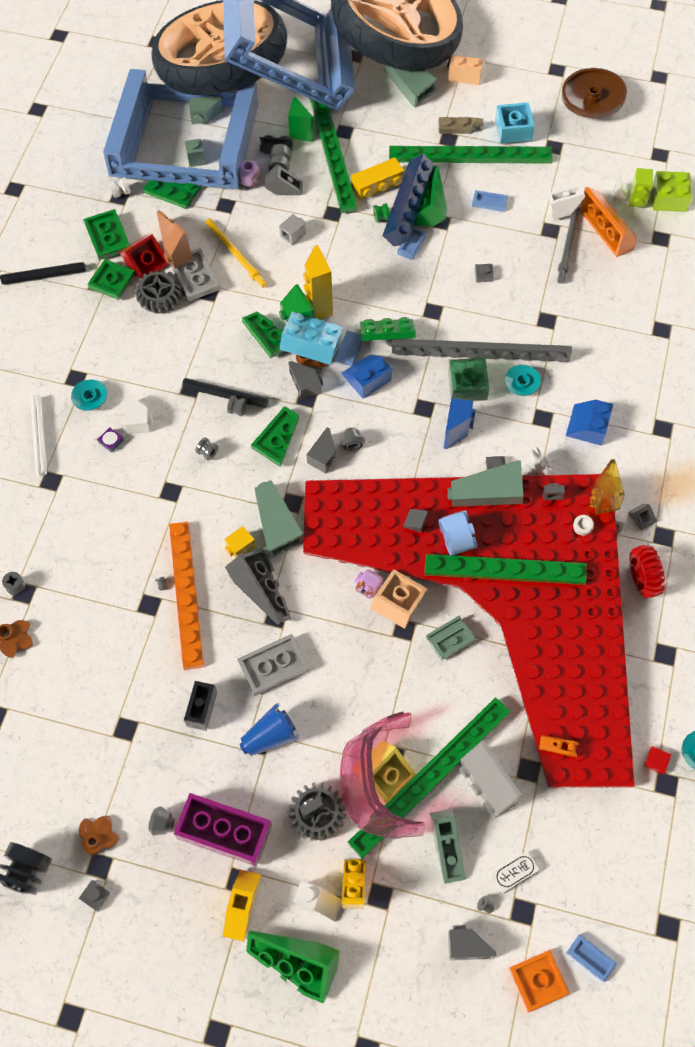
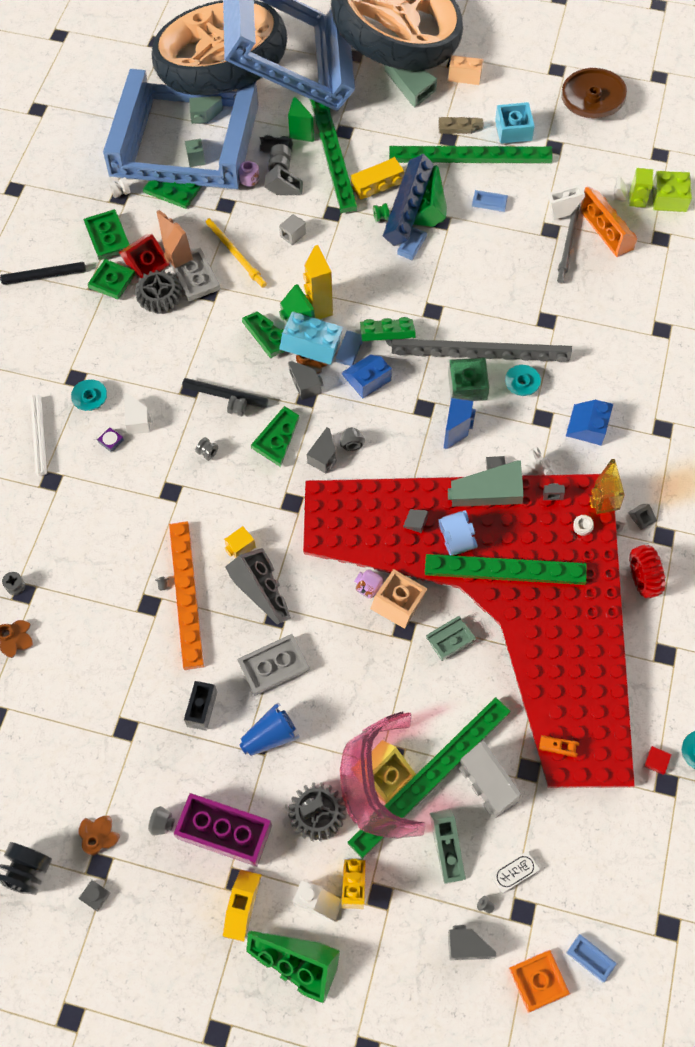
sand green slope [254,480,304,559] -> none
dark grey plate [475,264,494,282] -> none

